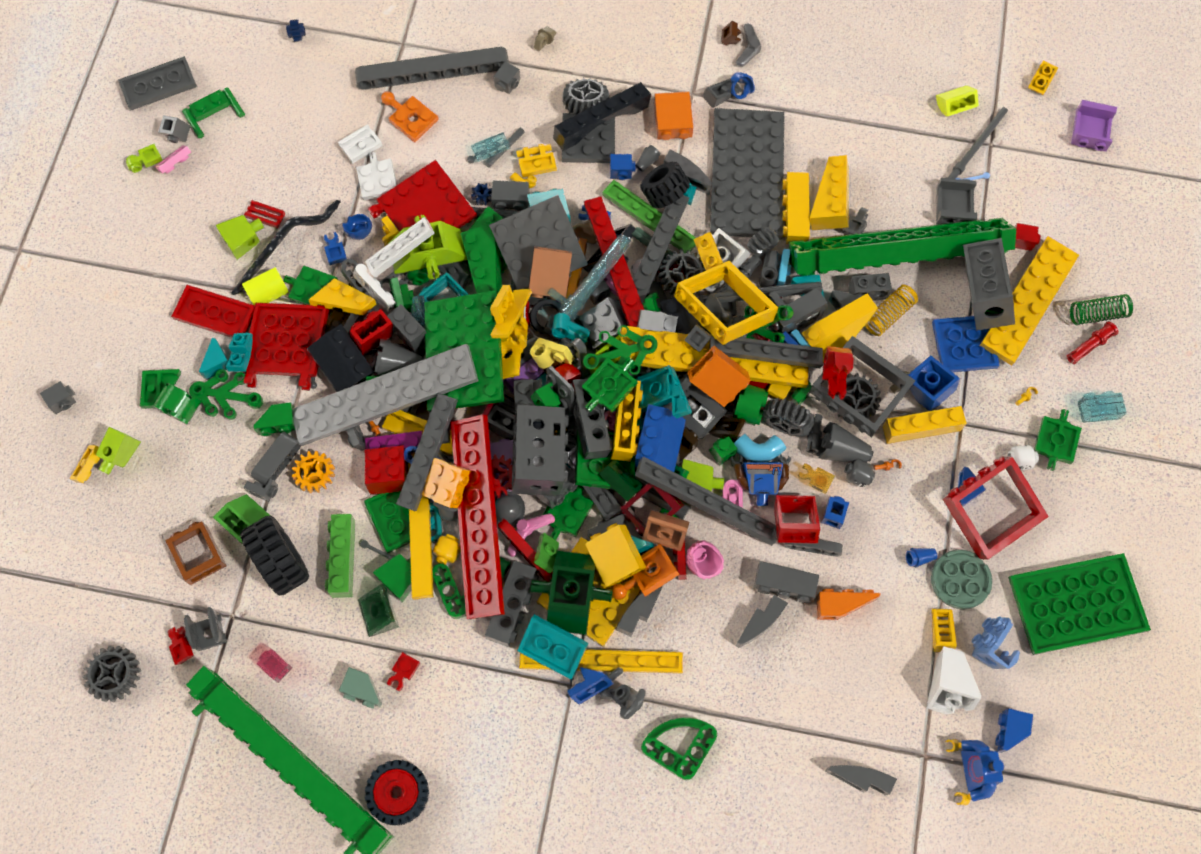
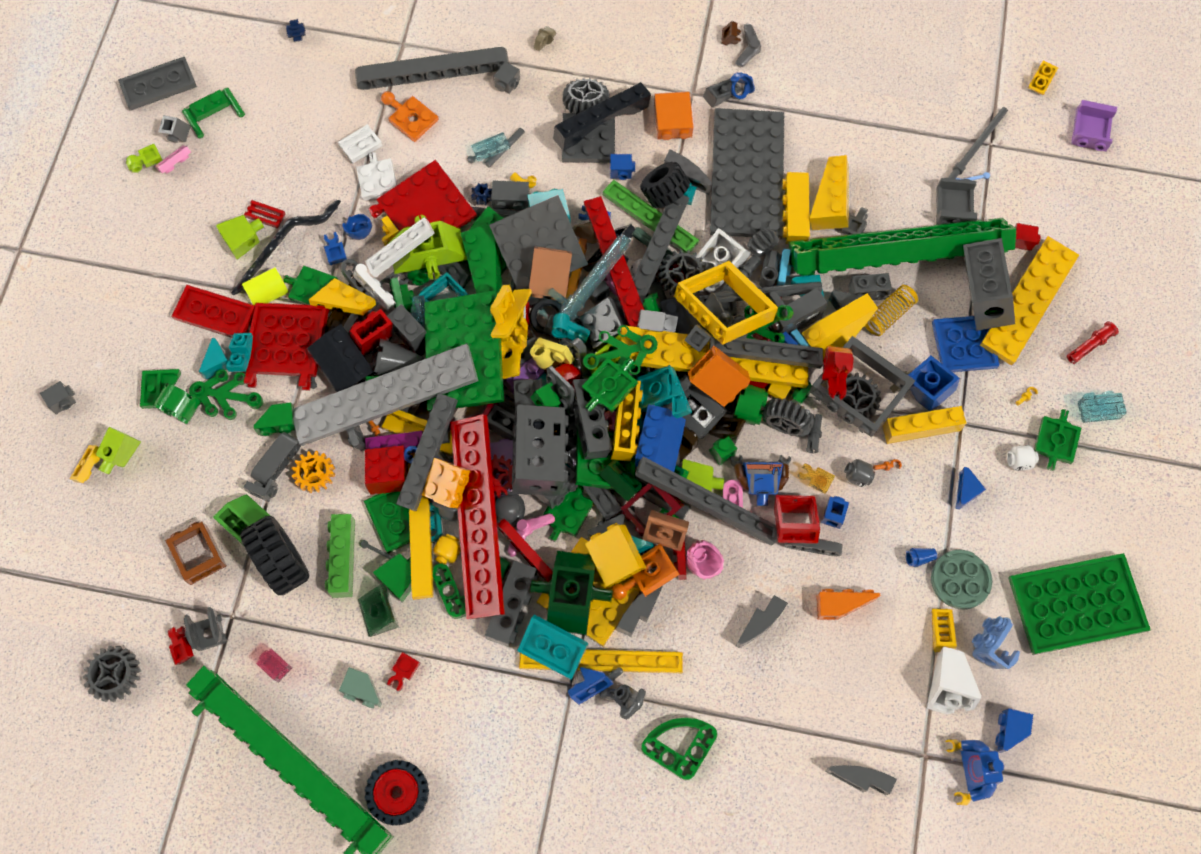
yellow plate [516,144,557,178] -> none
bright green plate [534,533,559,573] -> none
dark grey cone [635,145,660,172] -> none
yellow bracket [693,232,723,270] -> none
medium azure cylinder [734,434,786,462] -> none
dark grey brick [753,561,819,603] -> none
dark grey cone [817,422,874,463] -> none
neon yellow brick [936,85,979,117] -> none
red window [942,456,1049,560] -> none
green piece [1070,294,1134,326] -> none

